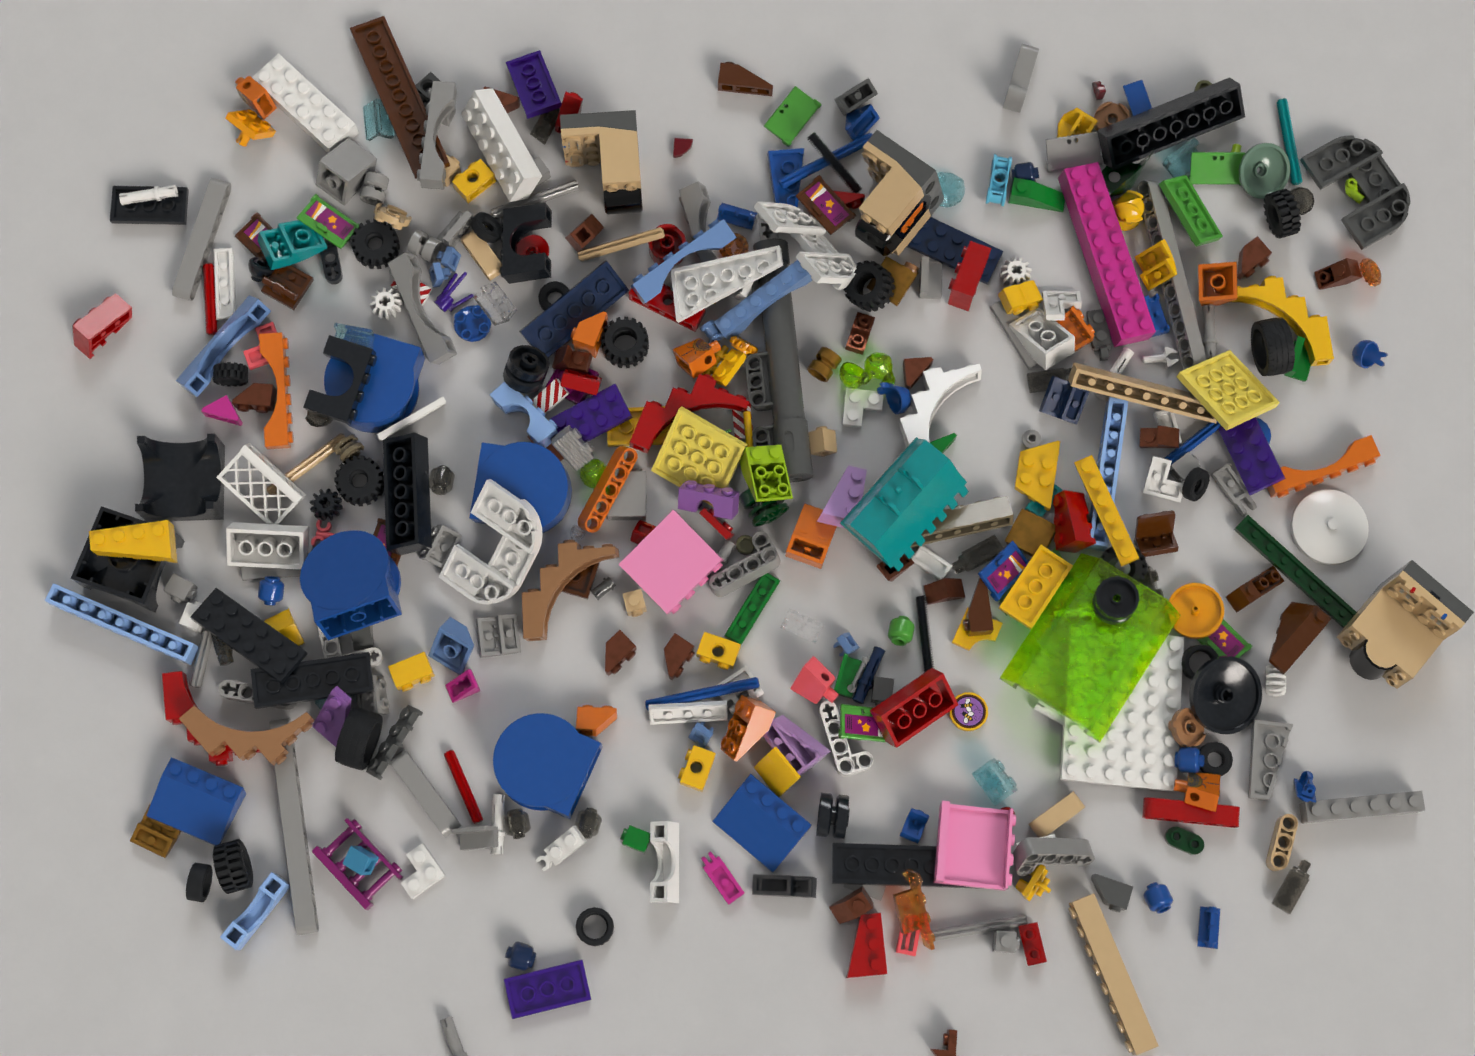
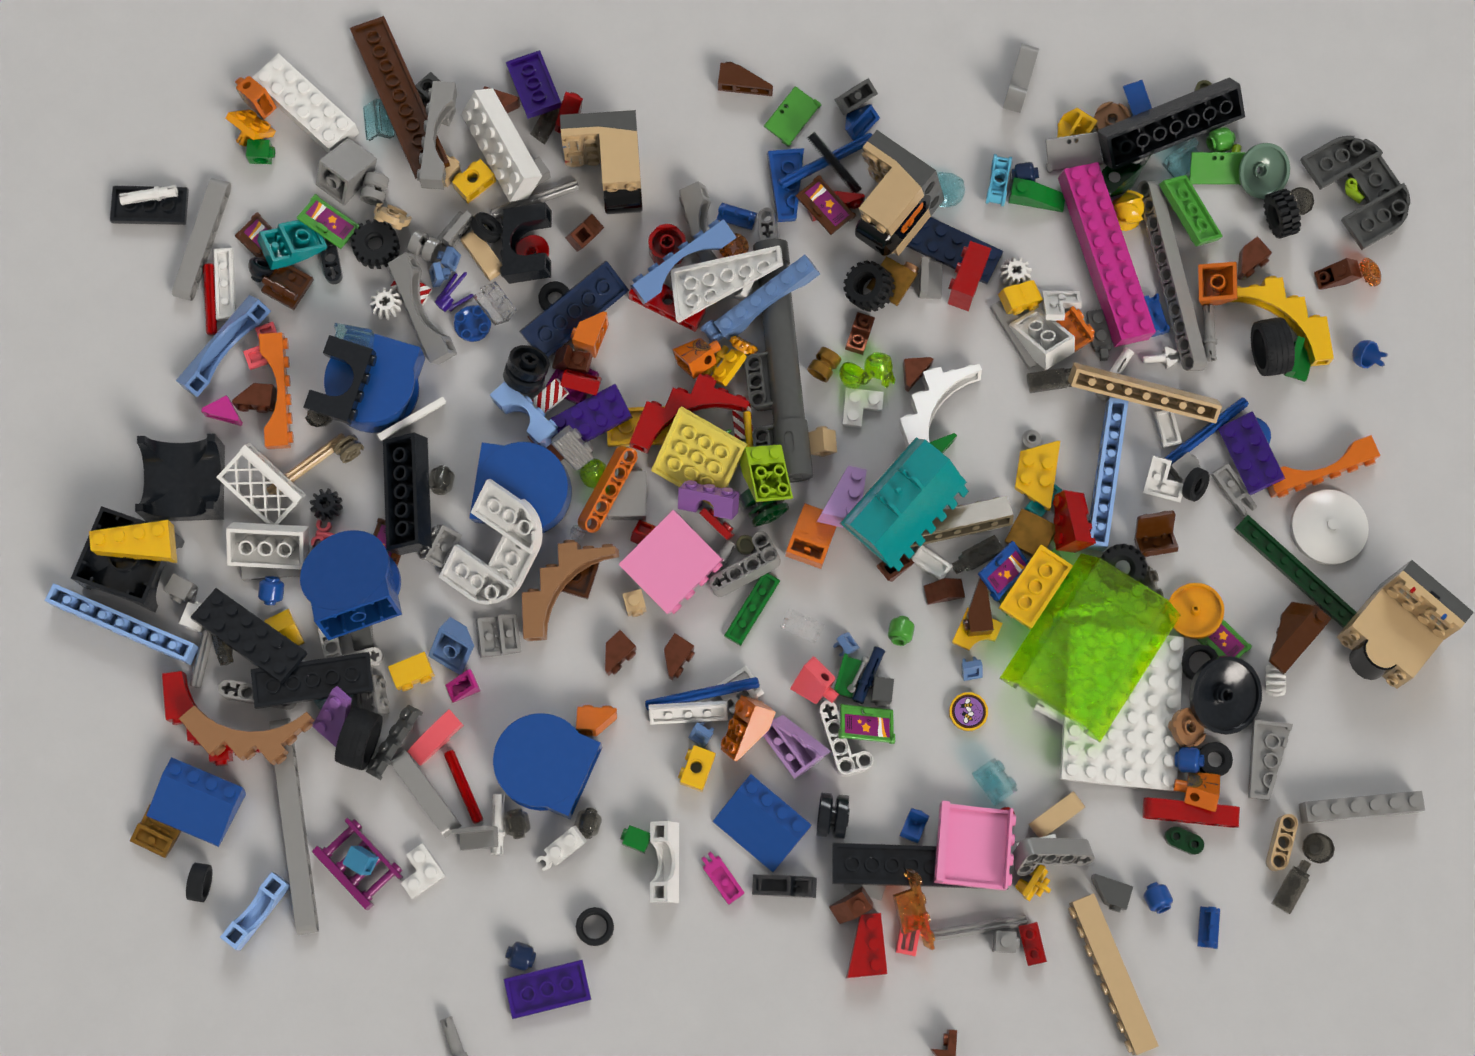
wedge [72,293,132,359] -> none
black tyre [213,362,248,387] -> none
black tyre [213,839,253,894] -> none
black tyre [334,456,384,506] -> none
tan axle [578,227,665,261] -> none
dark grey pin [591,577,616,600] -> none
black tyre [601,317,649,368] -> none
dark red tile [673,138,693,158] -> none
yellow brick [696,632,741,670] -> none
white plate [754,201,857,290] -> none
yellow slope [754,747,801,797] -> none
red brick [870,668,958,748] -> none
blue piece [877,382,911,414] -> none
black axle [915,595,935,673] -> none
dark blue slope [1039,376,1090,425] -> none
yellow plate [1074,455,1139,566] -> none
dark red tile [1092,81,1106,100] -> none
black wheel [1092,576,1139,625] -> none
yellow slope [1134,239,1177,291] -> none
copper slope [1140,425,1180,448] -> none
light yellow plate [1176,350,1280,431] -> none
reddish brown slope [1226,566,1284,613] -> none
teal axle [1277,98,1302,185] -> none
blue hinge [1294,771,1316,803] -> none
none -> green brick [246,139,276,164]
none -> coral slope [407,709,464,766]
none -> medium blue tile [962,656,983,681]
none -> bright green head [1206,127,1236,152]
none -> clear smoke hair [1302,832,1335,864]

